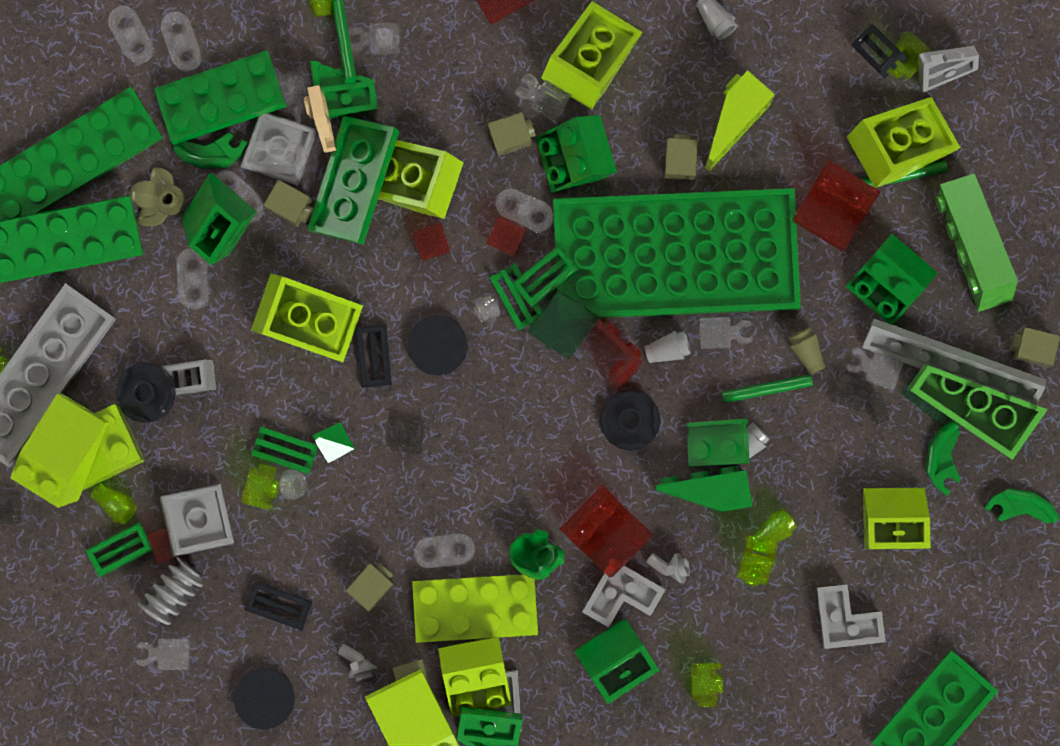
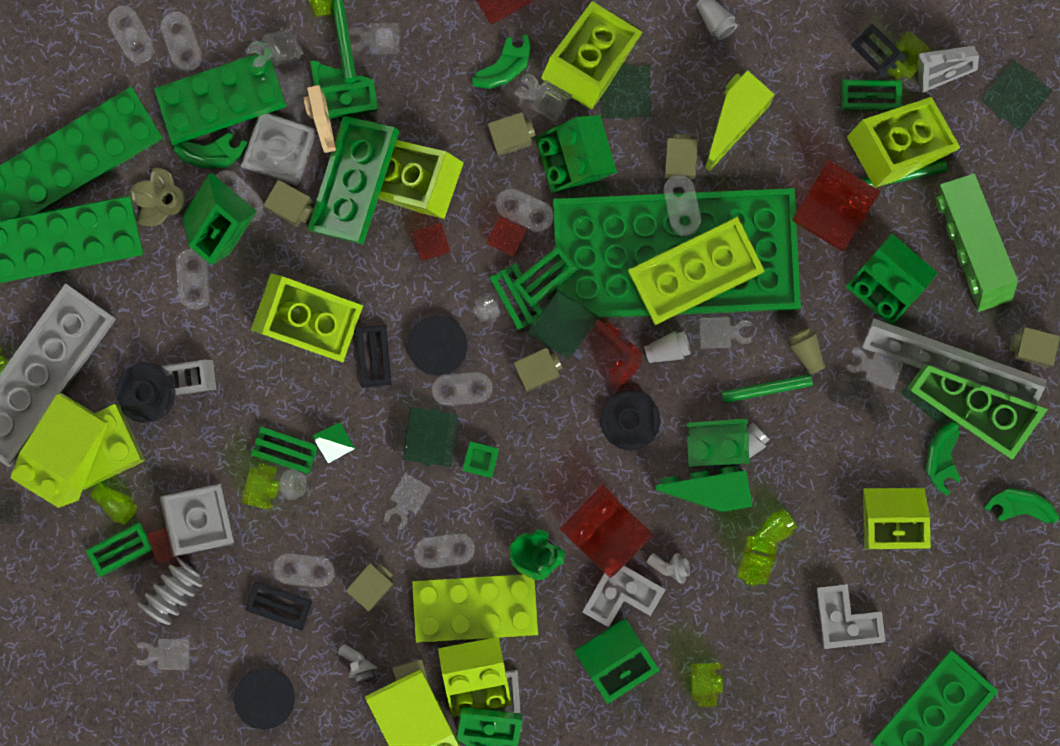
none -> clear plate [246,28,303,67]
none -> clear plate [273,553,335,587]
none -> clear plate [384,473,432,530]
none -> clear green piece [402,407,458,467]
none -> clear plate [432,372,493,406]
none -> green plate [462,441,500,479]
none -> green piece [472,35,530,89]
none -> olive brick [514,348,563,393]
none -> clear green piece [601,63,652,121]
none -> lime plate [628,217,765,325]
none -> clear plate [664,175,701,236]
none -> green tile [841,79,902,111]
none -> clear green piece [981,60,1052,131]

